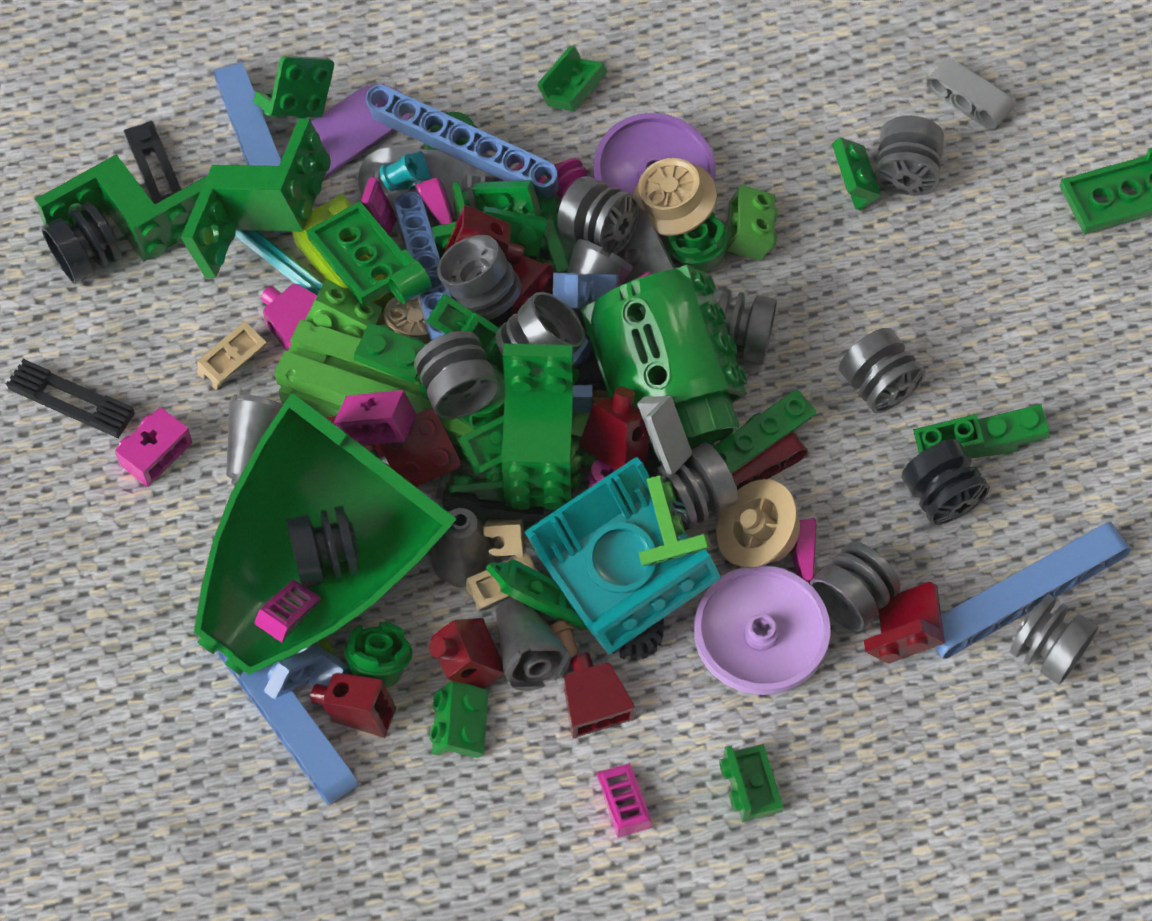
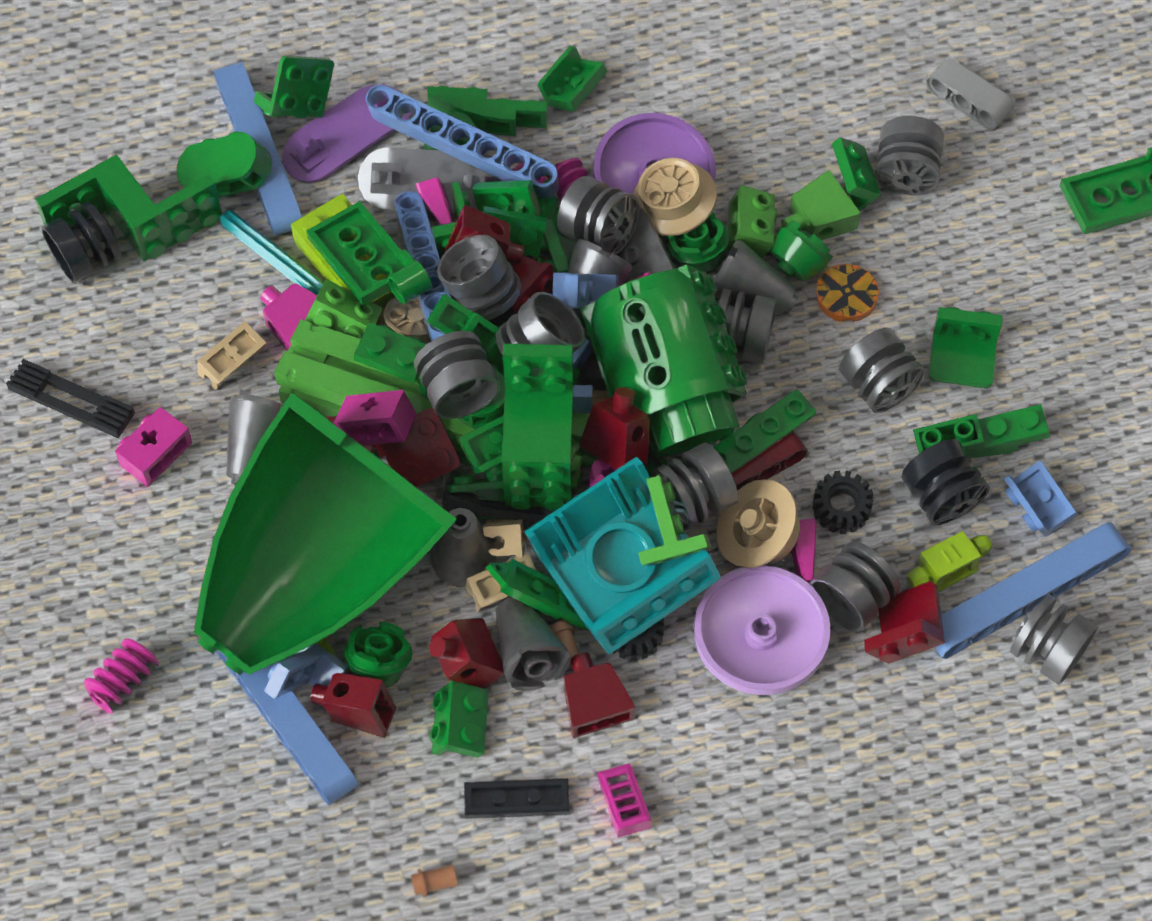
black container [124,120,182,204] -> none
green bracket [181,118,331,278] -> none
dark pink slope [254,579,321,642] -> none
black wheel [286,505,359,588] -> none
dark pink slope [361,177,396,236] -> none
teal piece [379,151,432,191] -> none
light grey panel [637,396,693,474] -> none
green bracket [719,744,784,822] -> none
none -> dark pink piece [83,638,159,714]
none -> green brick [176,132,272,198]
none -> nougat pin [411,865,457,897]
none -> green slope [427,86,547,137]
none -> black tile [464,778,570,819]
none -> flat silver cone [713,239,798,316]
none -> green cone [771,220,834,282]
none -> bright green torso [781,170,861,241]
none -> black tyre [812,470,874,534]
none -> tile [816,264,879,322]
none -> lime piece [906,531,992,593]
none -> green bracket [929,307,1002,389]
none -> medium blue bracket [1004,460,1079,537]

